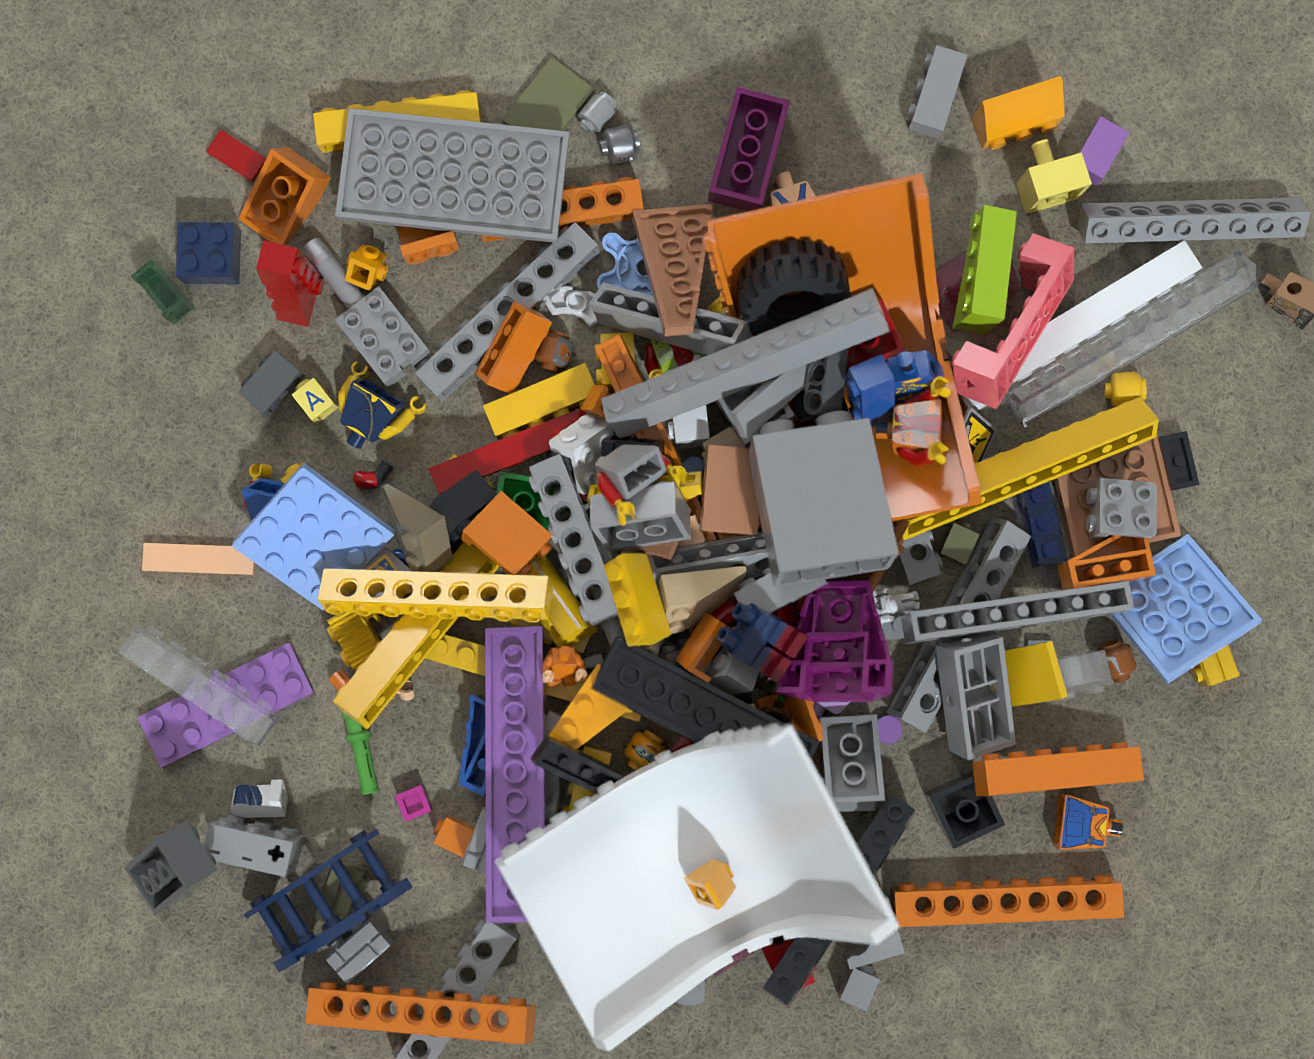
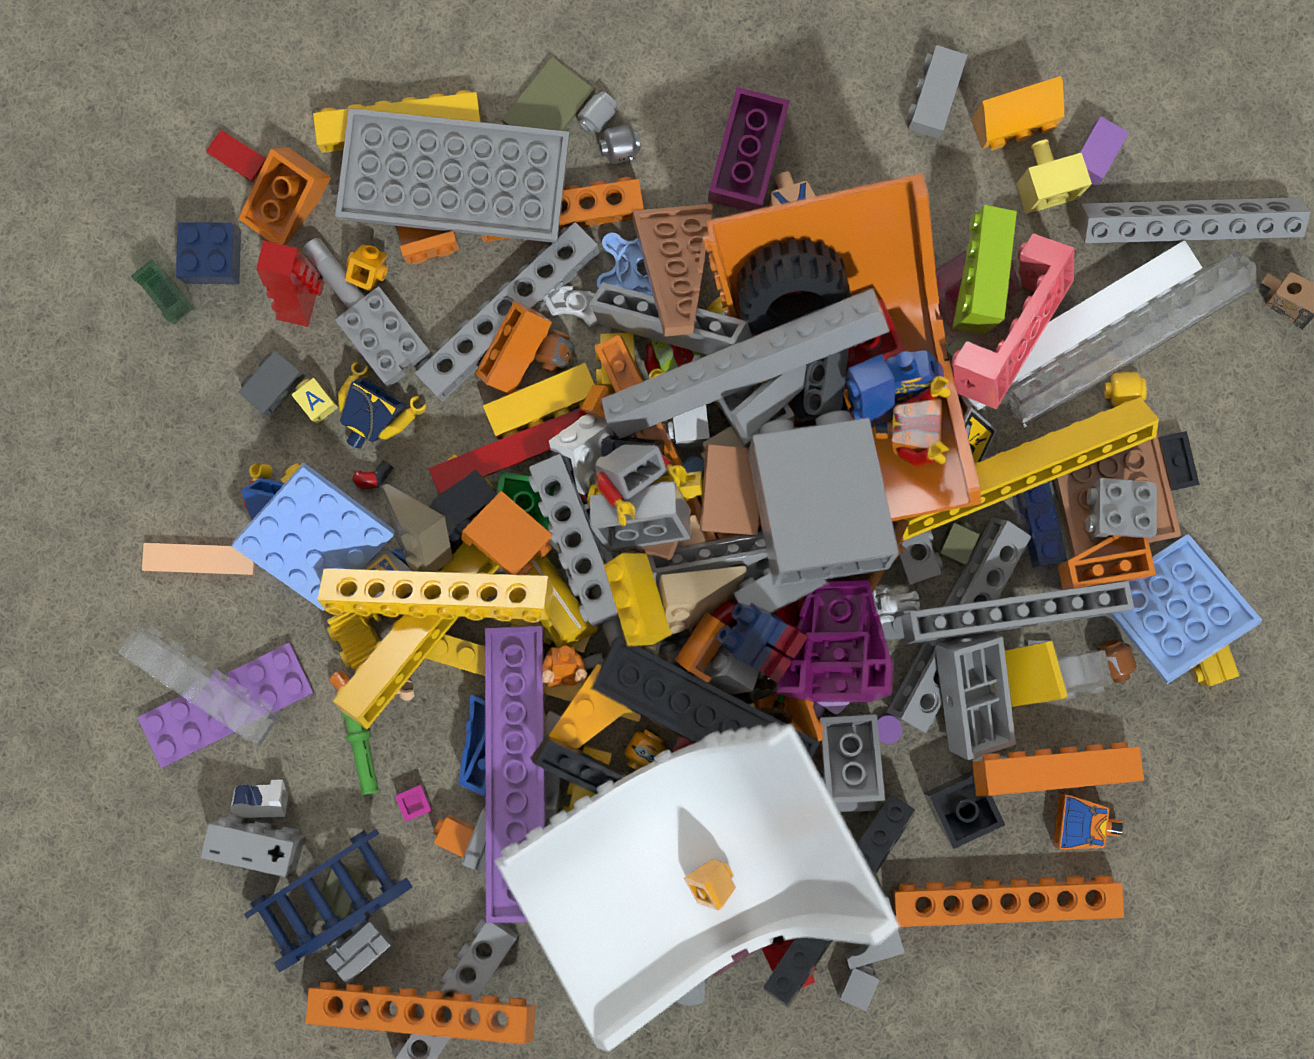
dark grey brick [125,820,218,915] -> none

